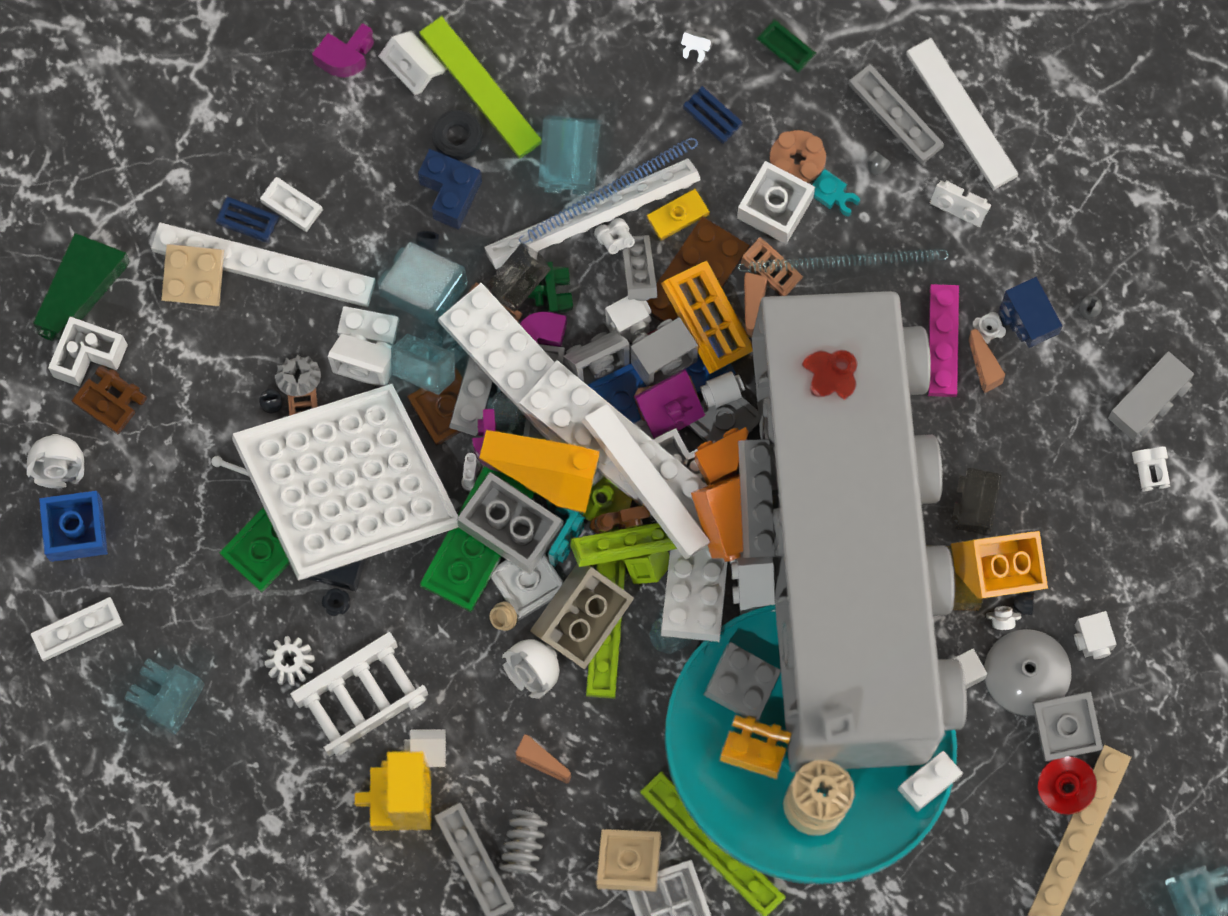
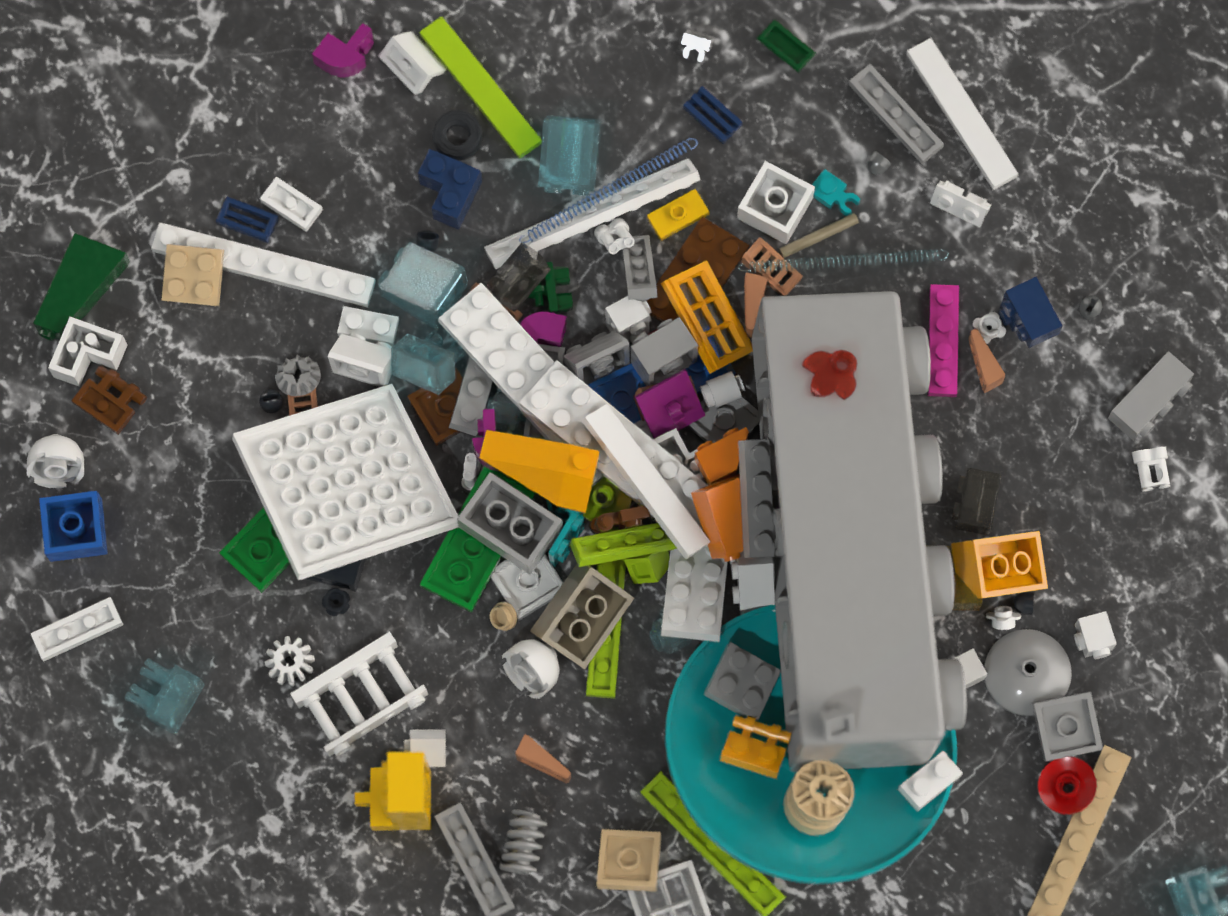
white hinge [211,456,249,476] -> none
nougat plate [770,130,826,183] -> none
none -> dark tan bar [779,213,859,258]

